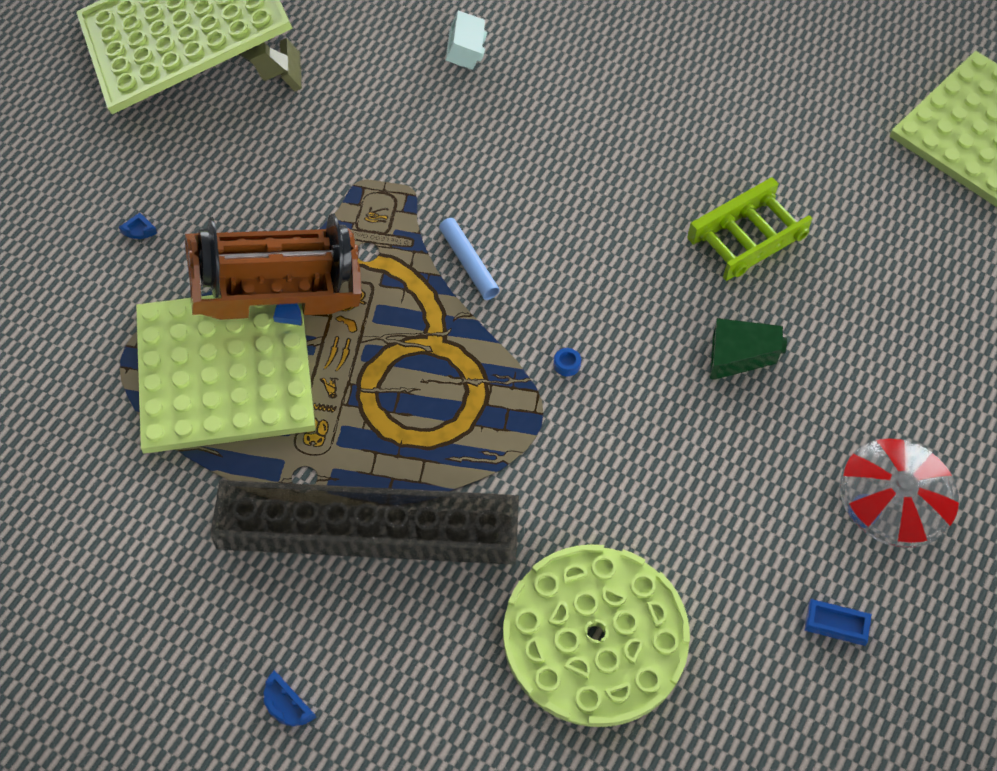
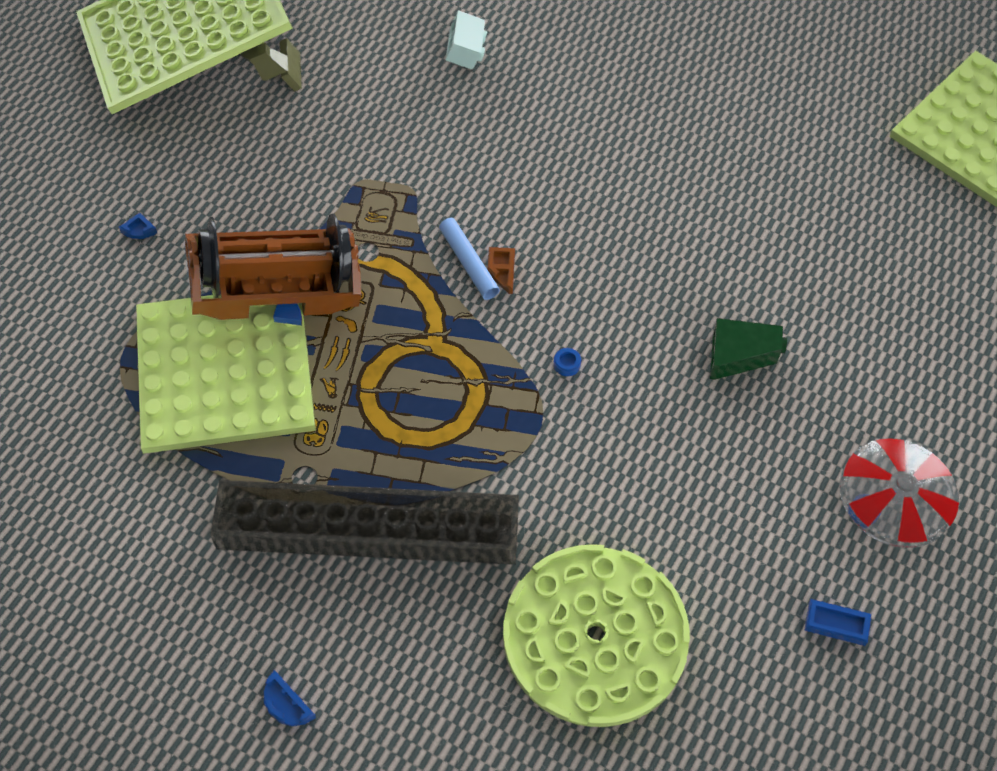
lime fence [687,177,813,281] -> none
none -> dark orange tile [487,247,515,294]

